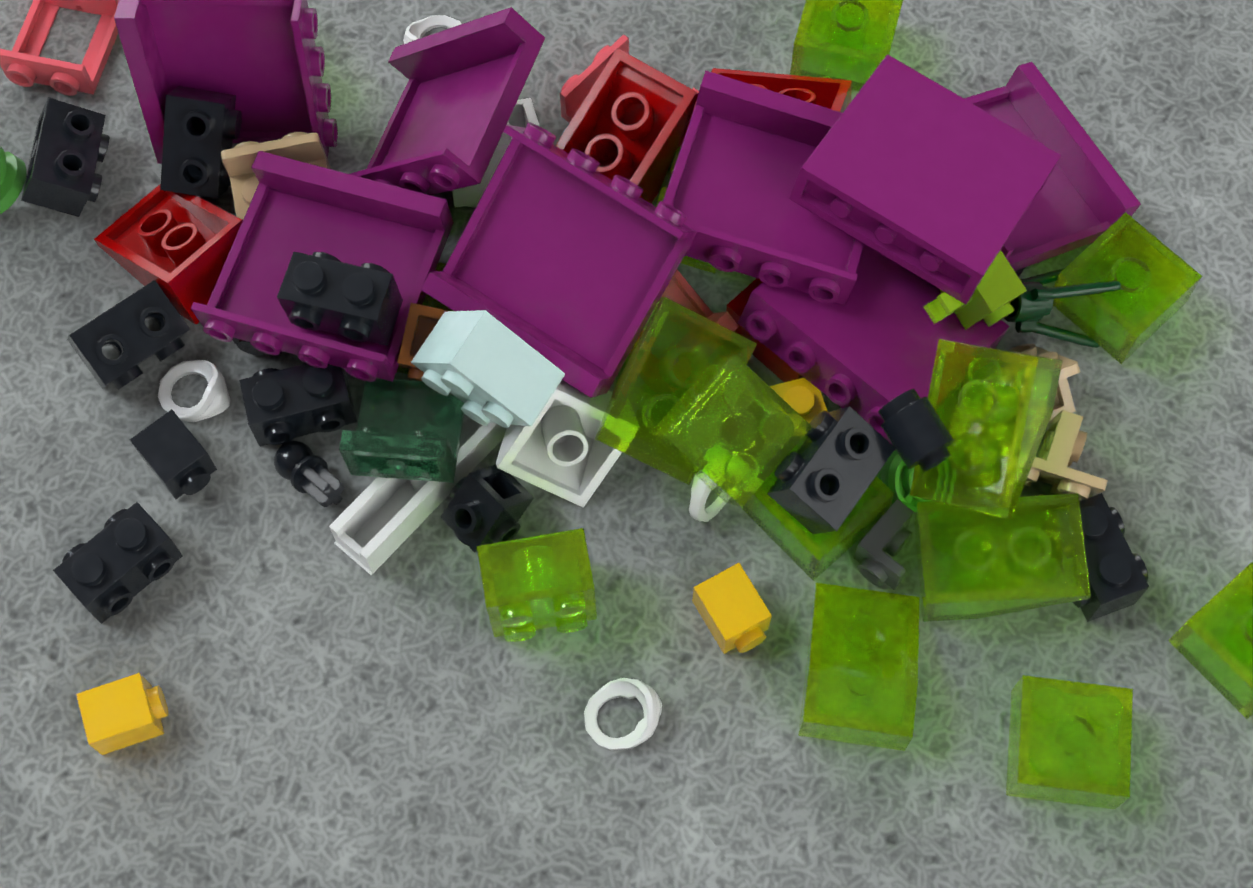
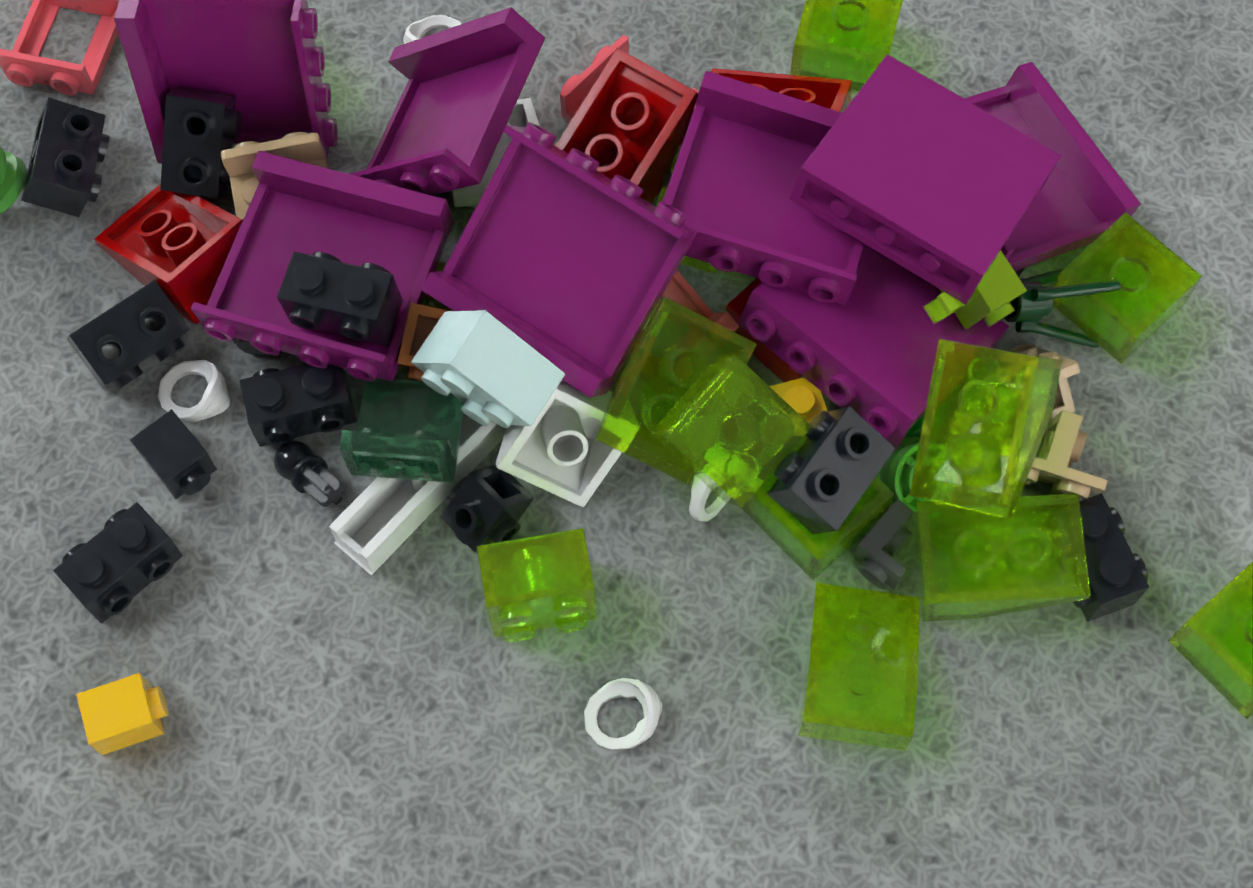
yellow brick [692,563,772,654] -> none
black brick [878,389,955,472] -> none
clear neon green brick [1006,675,1133,809] -> none

